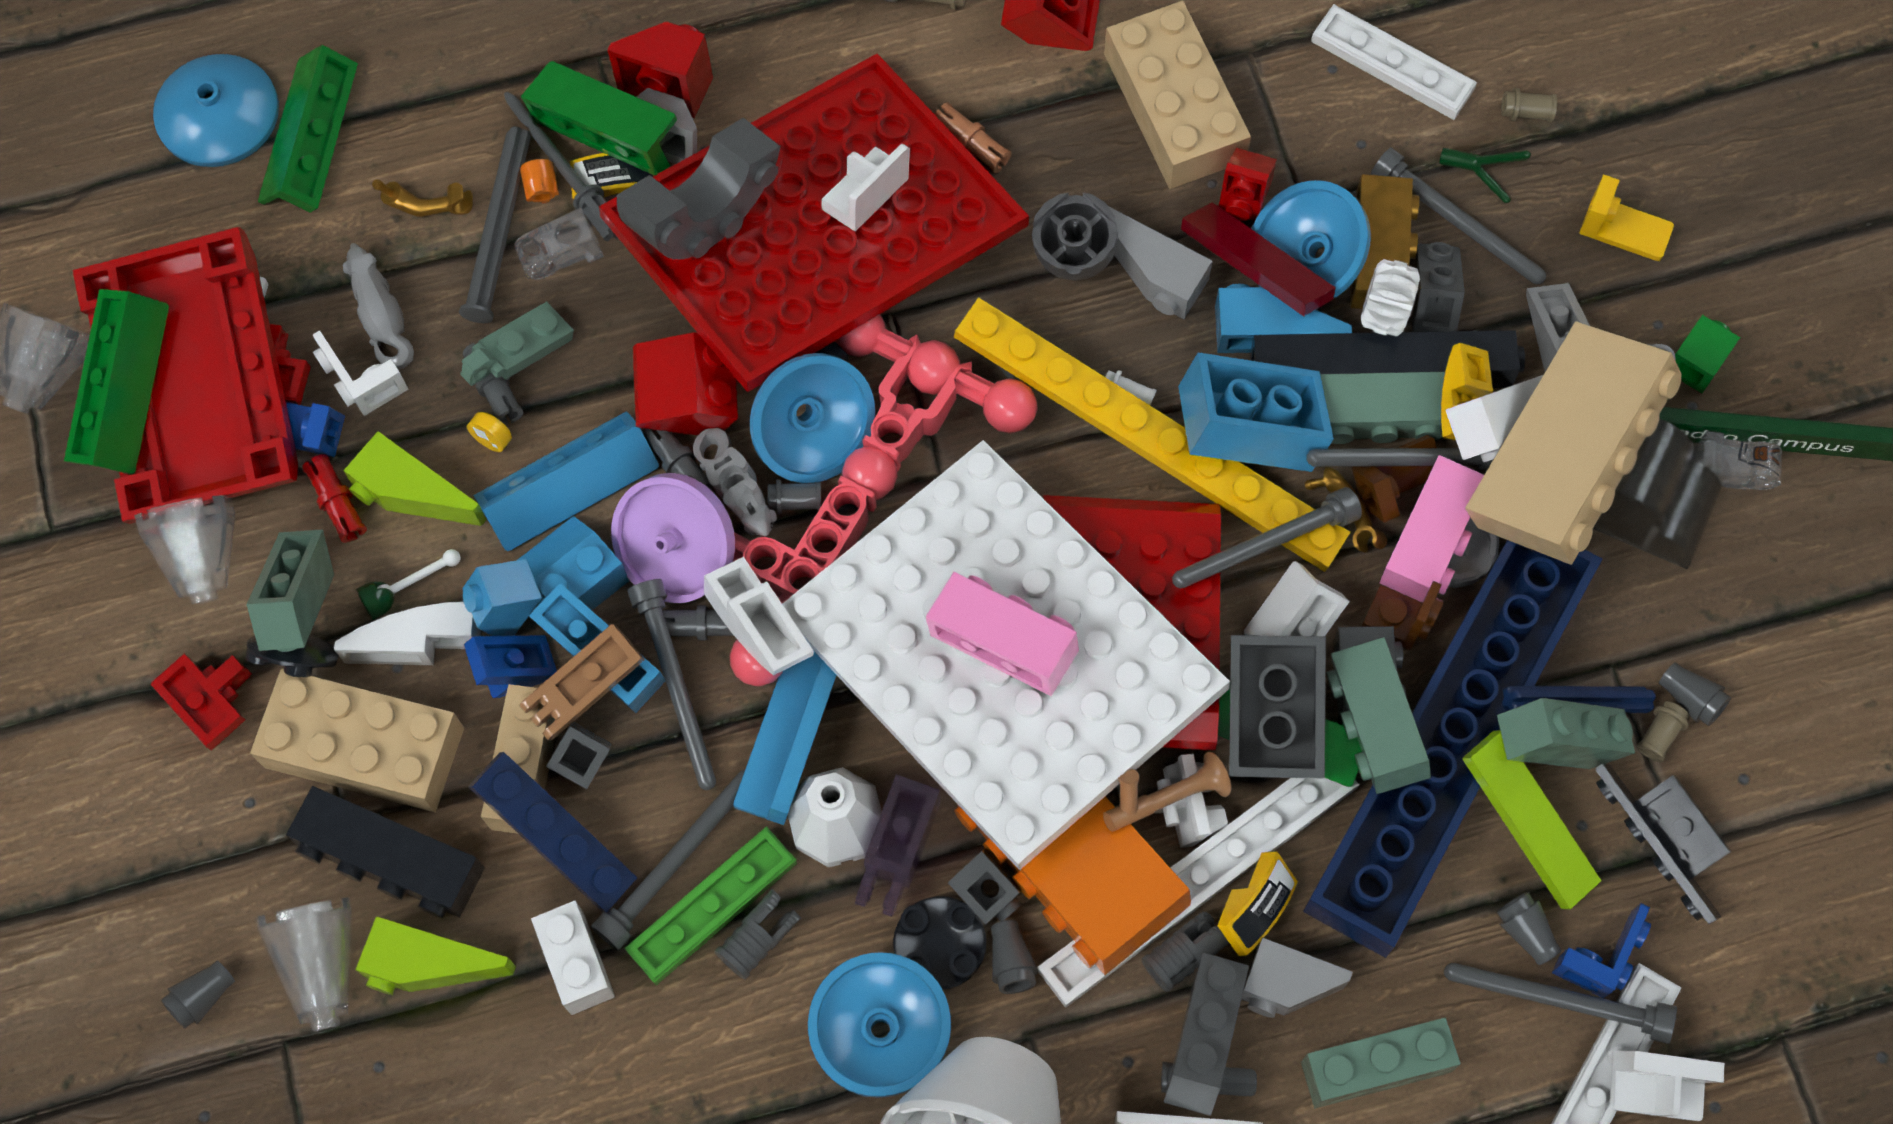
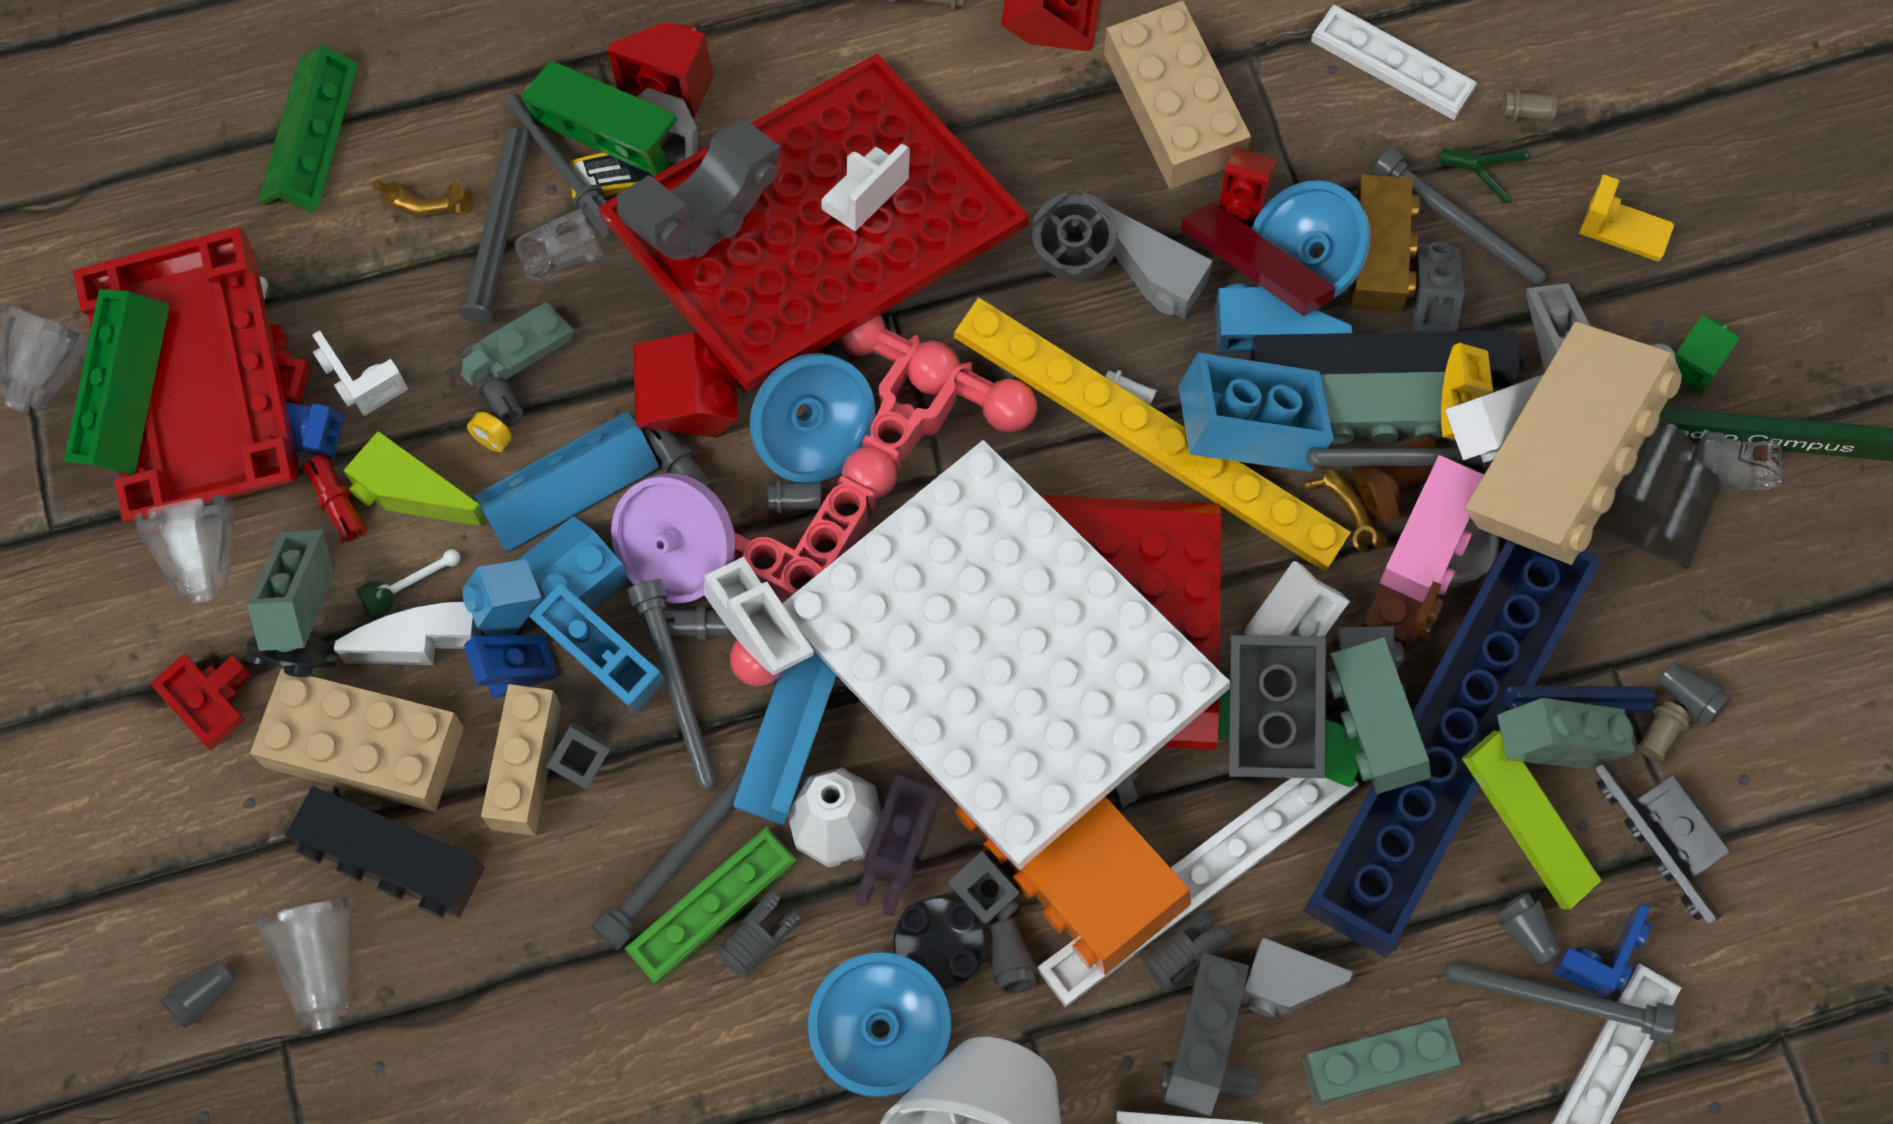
dark azure dish [153,54,279,167] -> none
light grey animal [343,243,414,370] -> none
lime slope [355,916,516,995] -> none
dark blue plate [468,752,637,913] -> none
medium nougat hinge [519,623,645,741] -> none
orange hose [520,159,559,204] -> none
white brick [531,901,615,1015] -> none
light grey animal [693,428,777,537] -> none
bright pink brick [926,572,1079,696] -> none
nougat pin [935,102,1012,173] -> none
medium nougat piece [1103,751,1231,832] -> none
white hips [1154,754,1228,848] -> none
dark grey piece [1172,487,1362,588] -> none
slope [1217,851,1298,956] -> none
white gear [1361,259,1420,336] -> none
white panel [1610,1051,1724,1121] -> none

